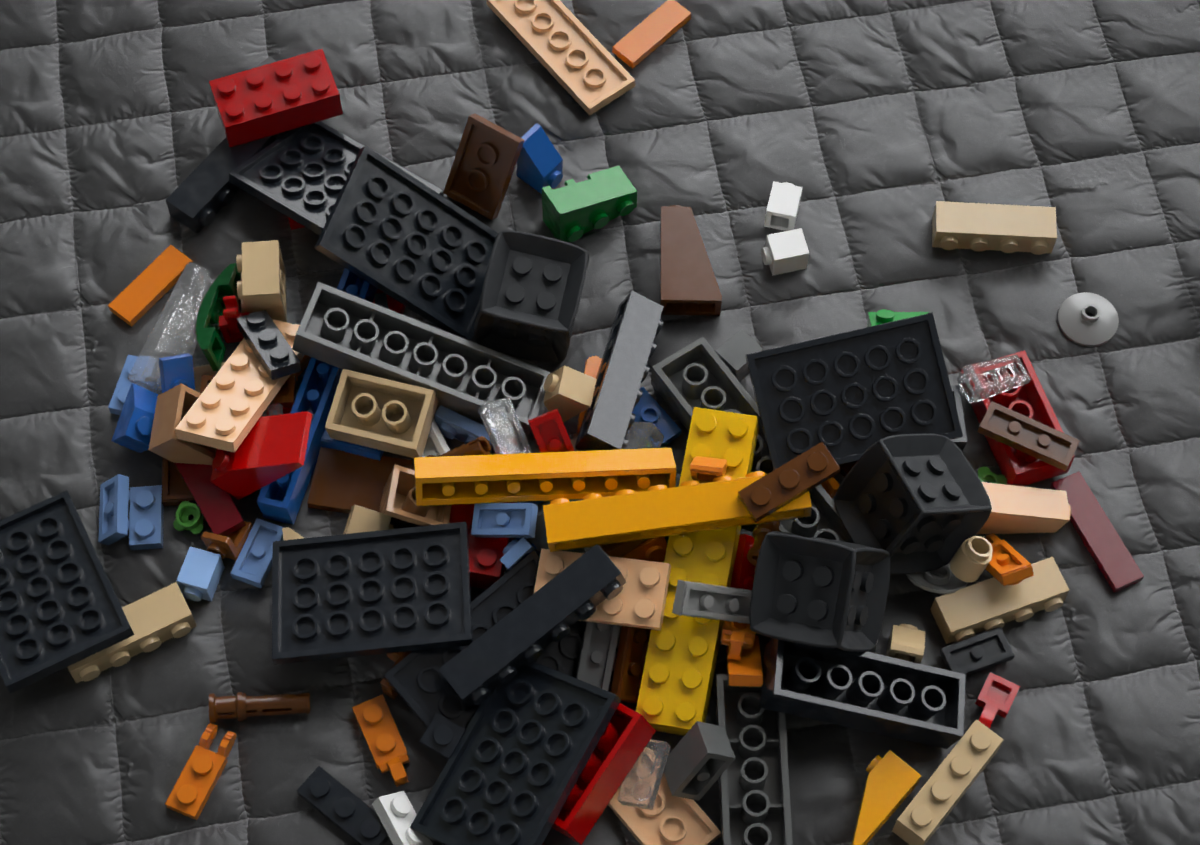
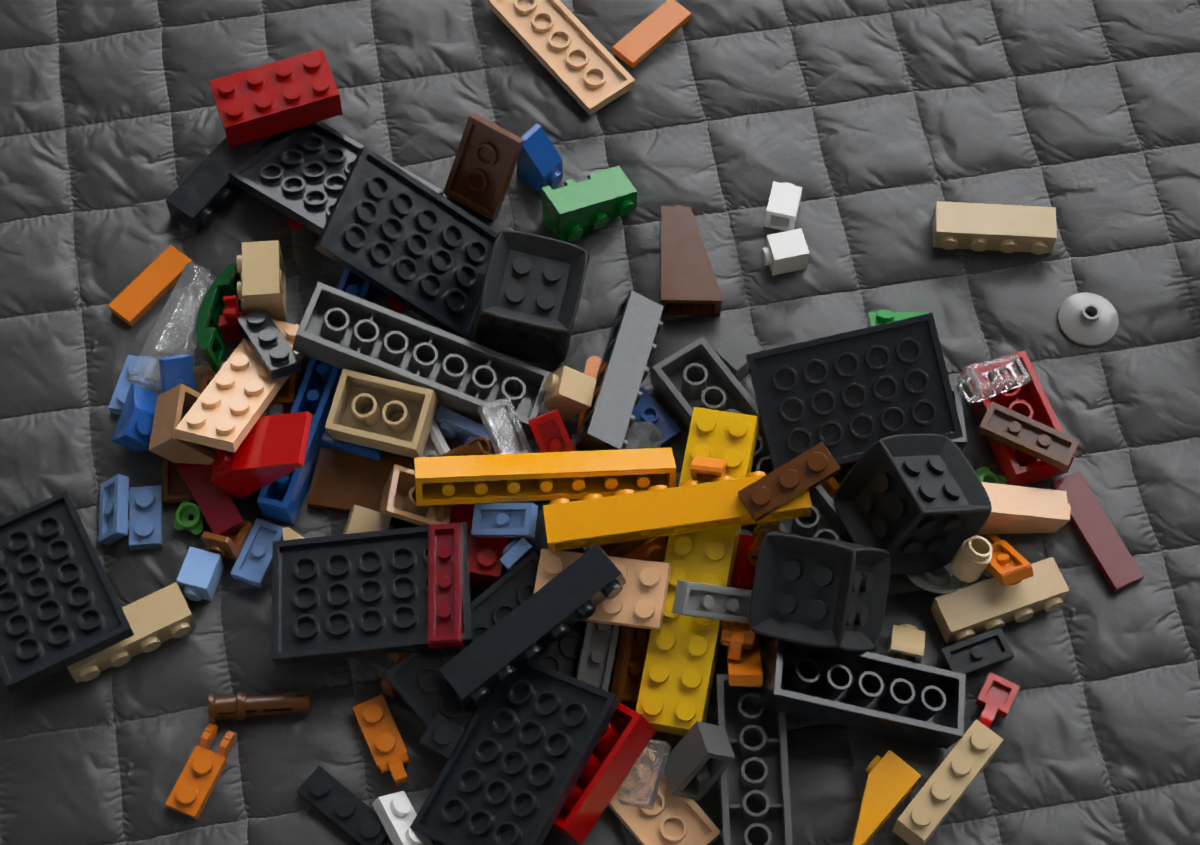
none -> dark red tile [427,523,463,649]

